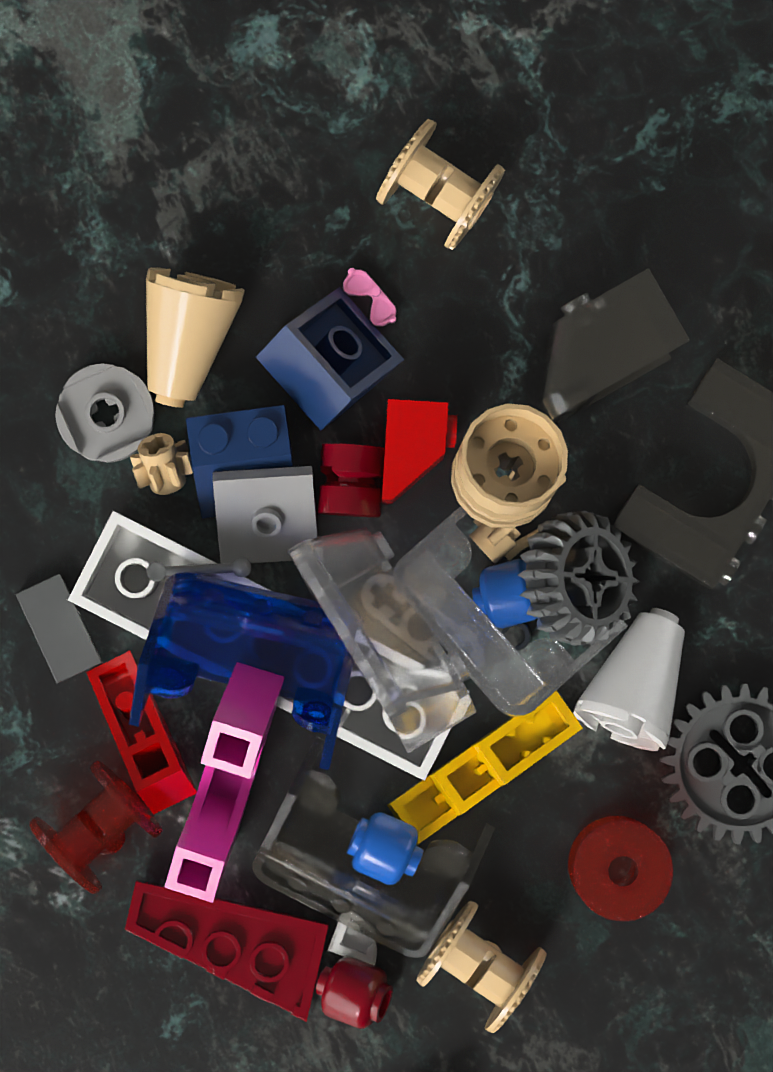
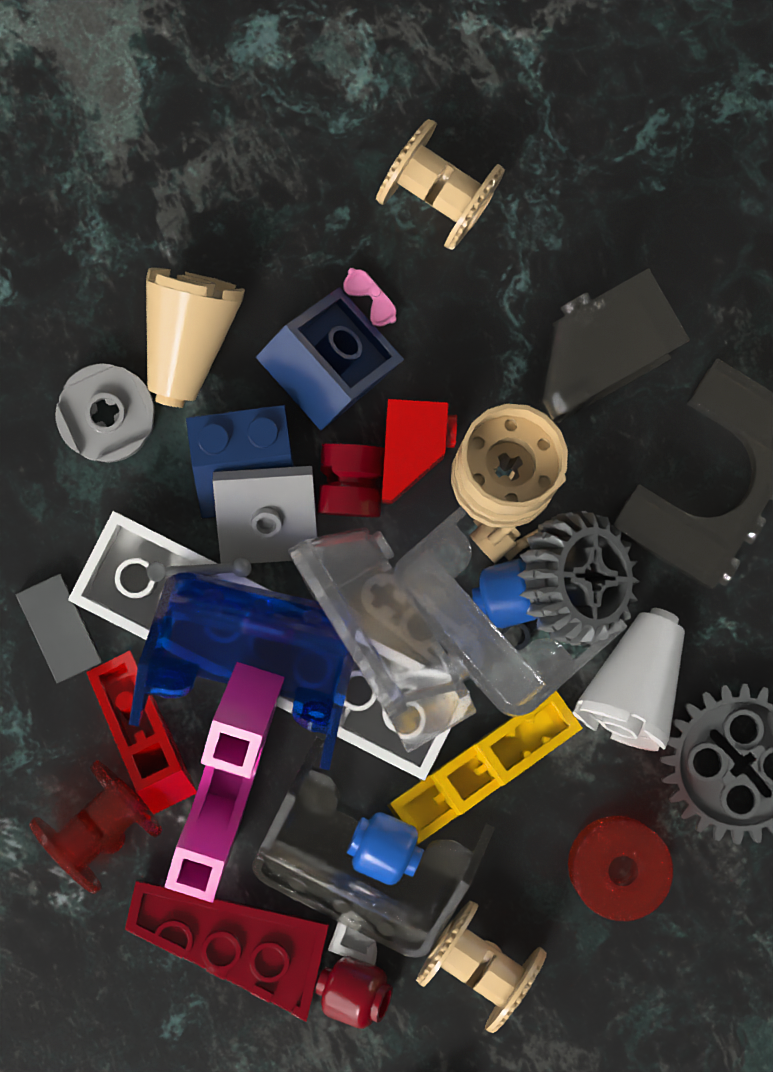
tan gear [130,433,193,495] -> none

